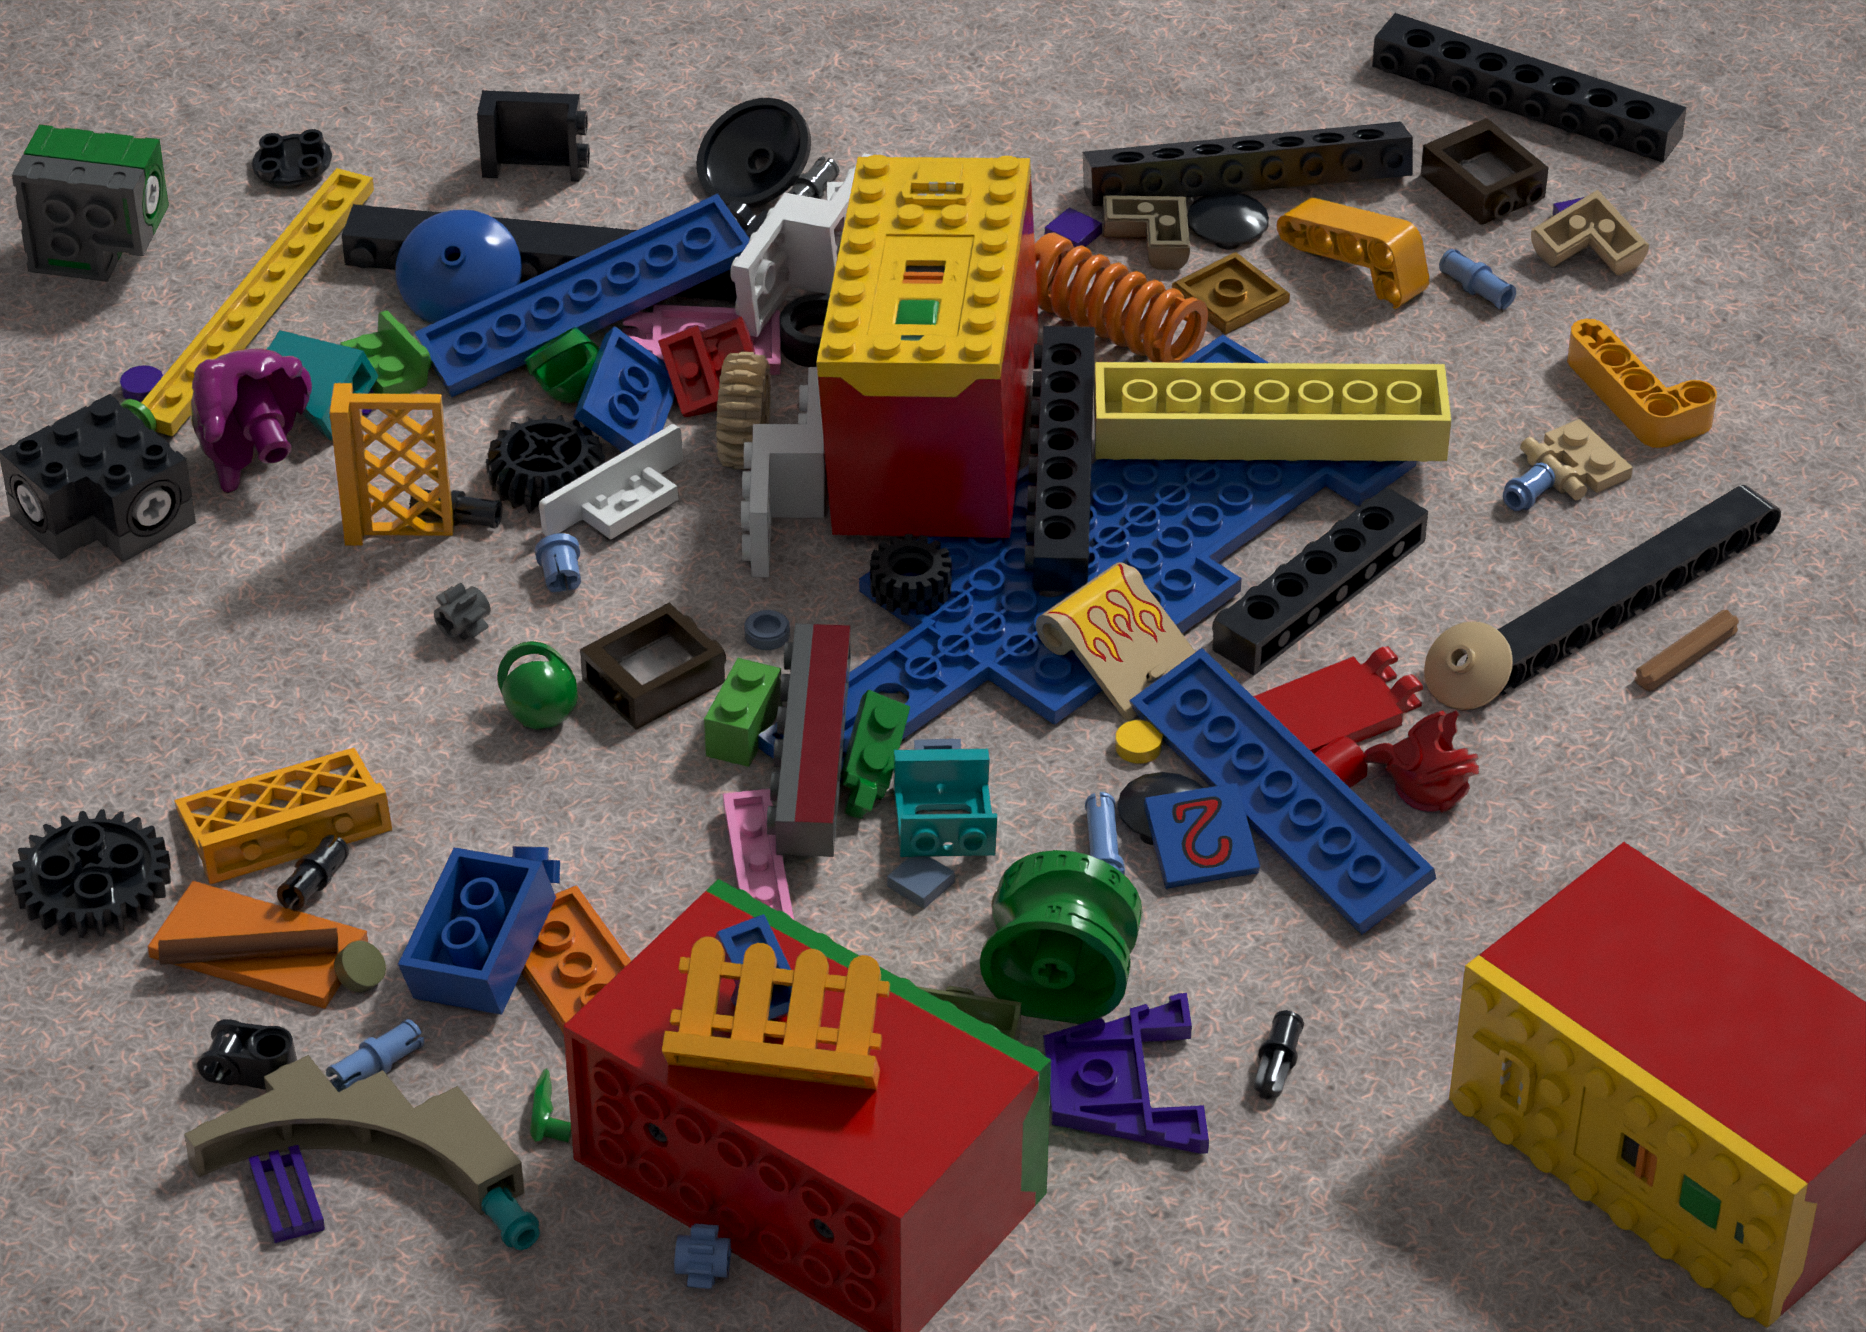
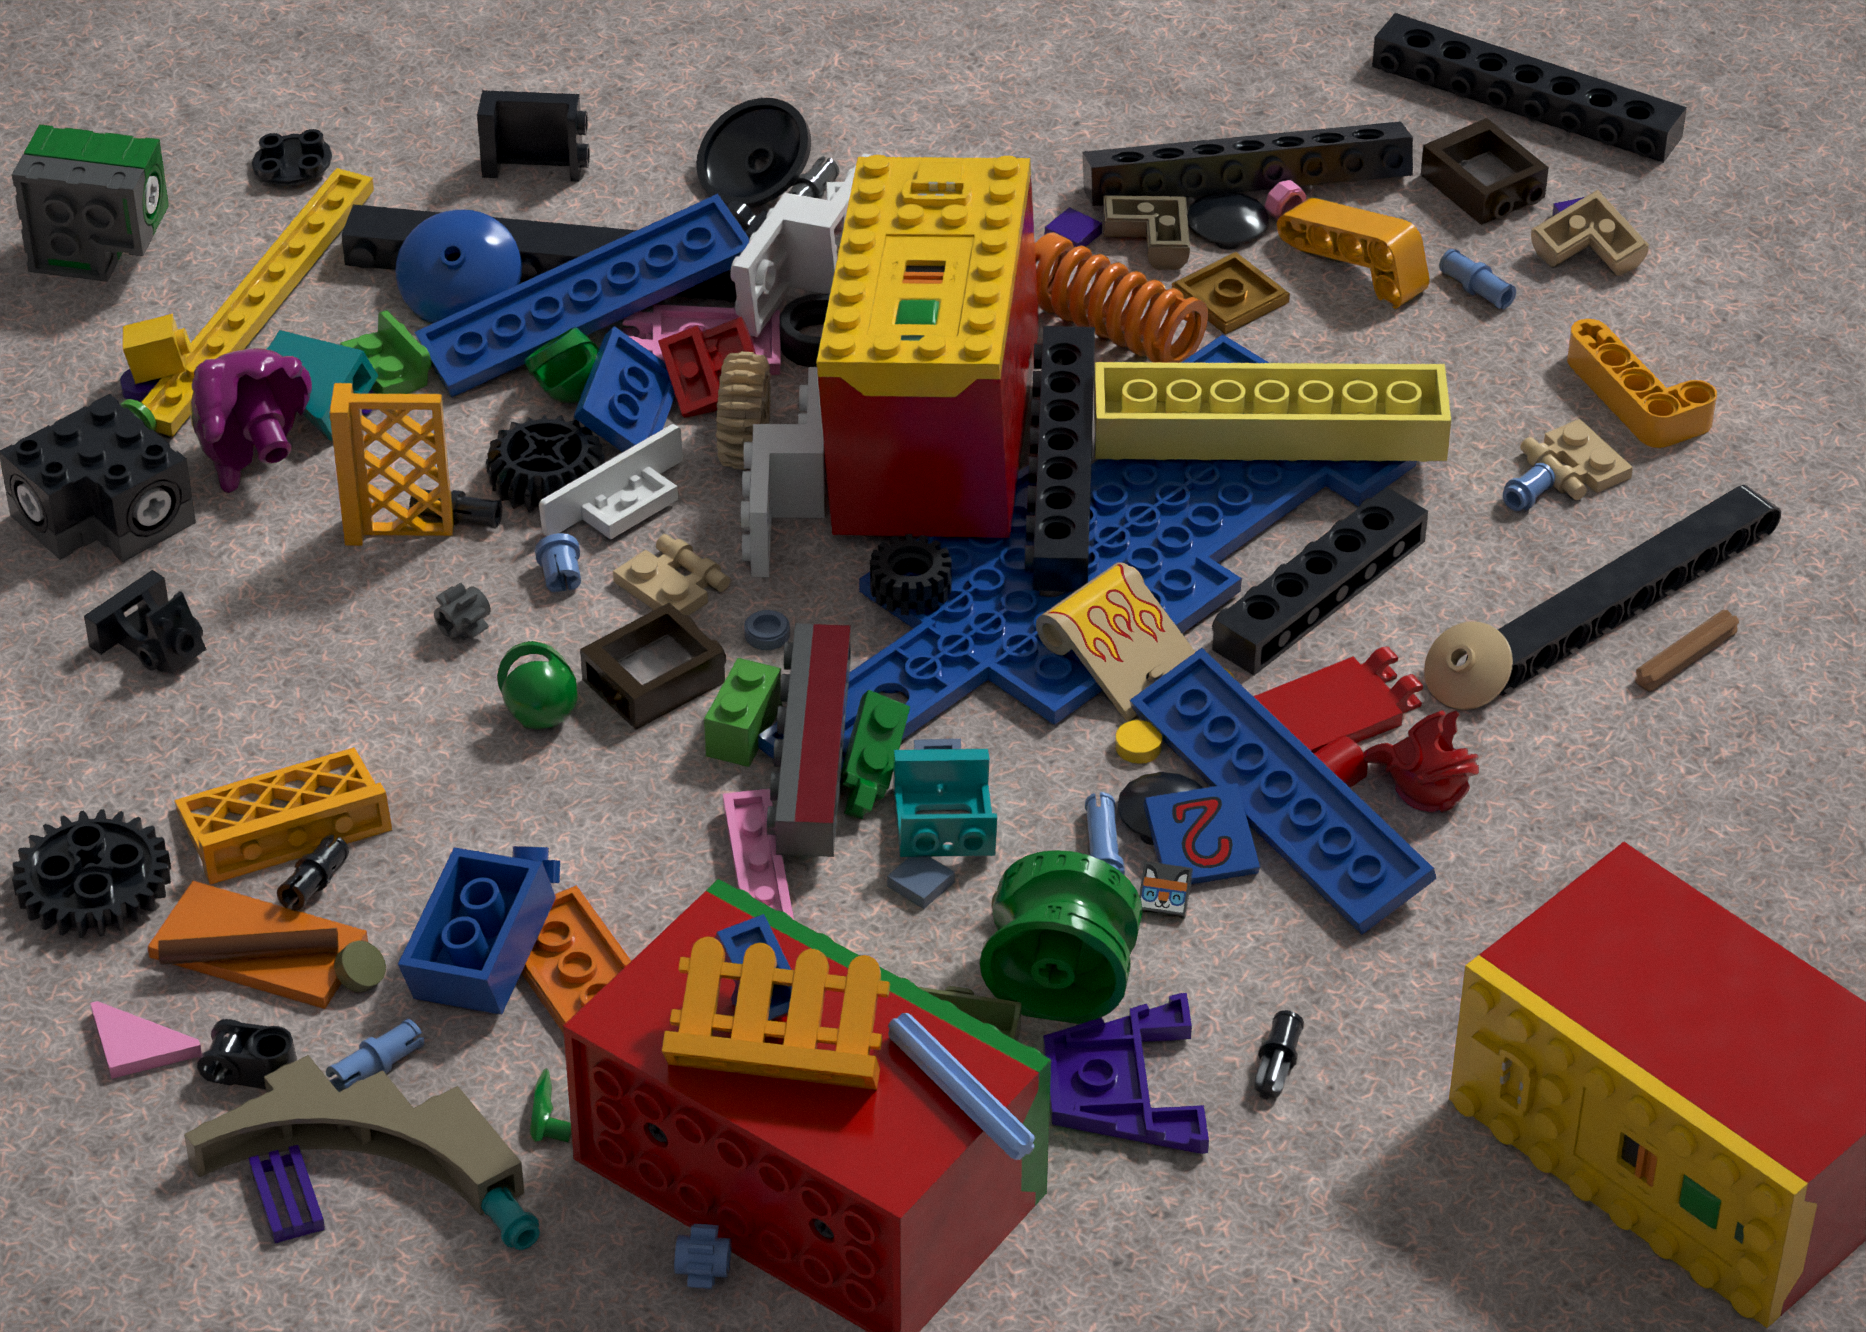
none -> black tile [84,570,207,673]
none -> bright pink tile [90,1001,202,1079]
none -> yellow brick [123,314,191,384]
none -> tan plate [613,534,730,616]
none -> light blue axle [888,1013,1035,1160]
none -> tile [1139,861,1193,917]
none -> bright pink tile [1264,180,1306,220]

